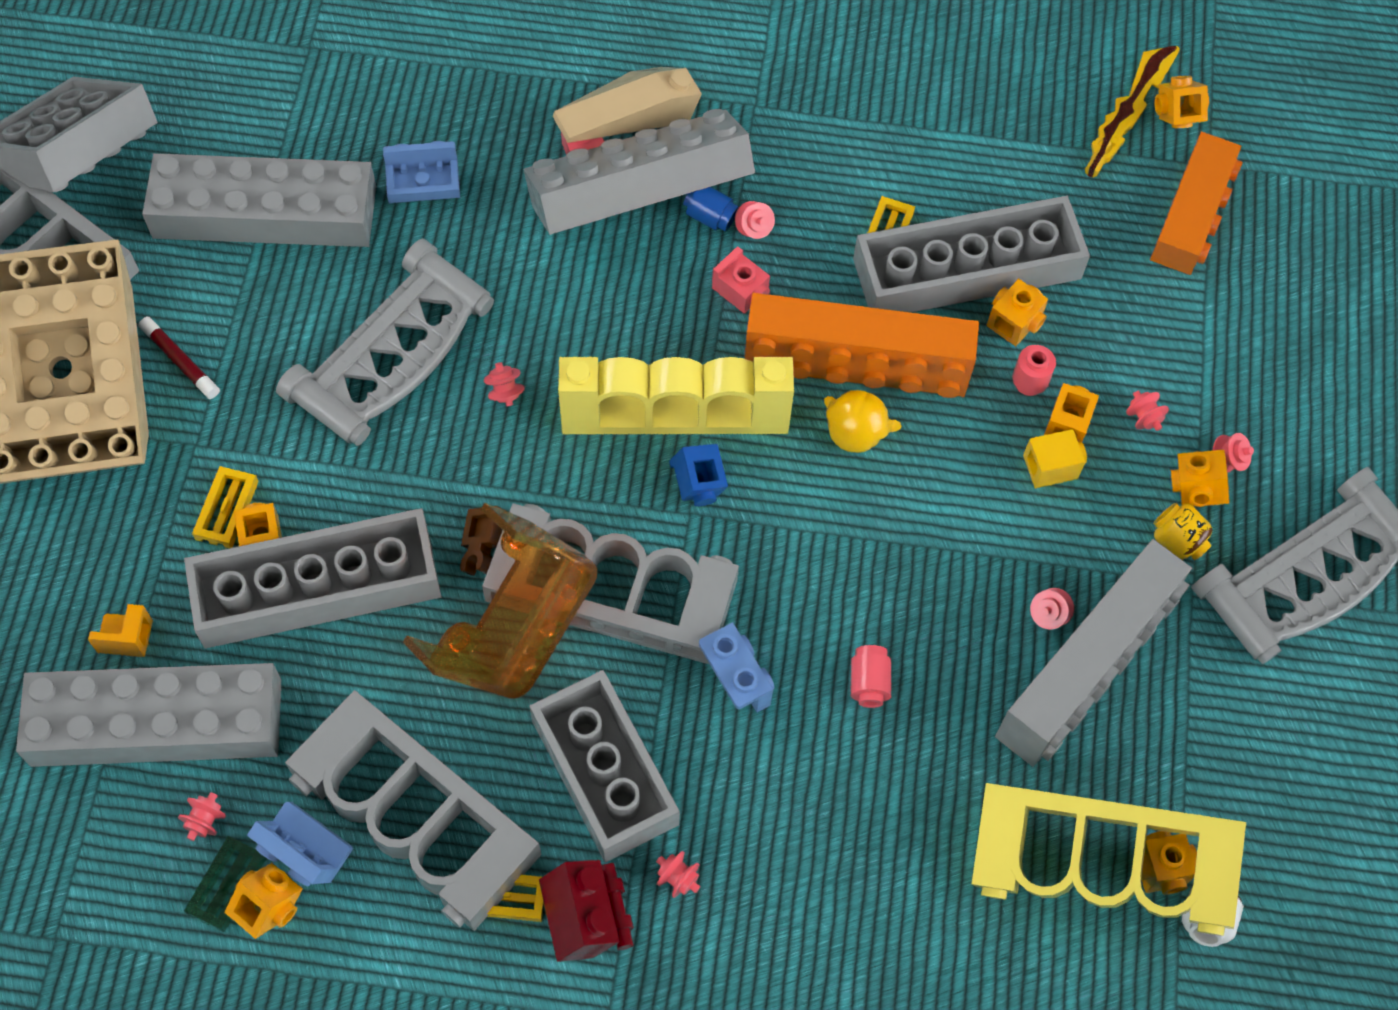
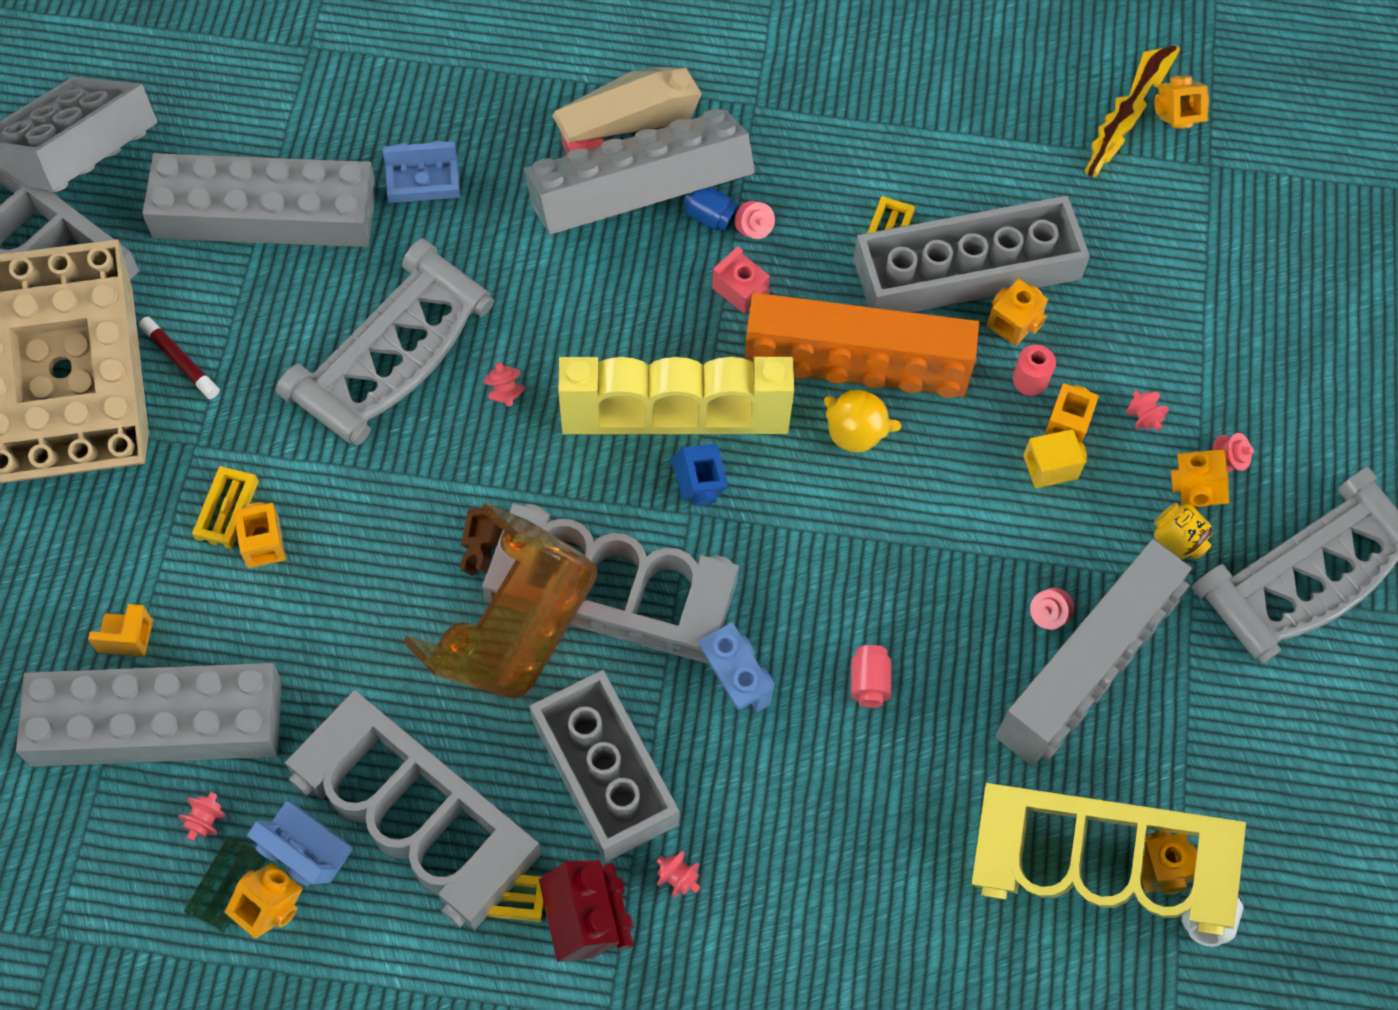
light grey brick [184,508,442,649] -> none
orange brick [1150,131,1243,275] -> none

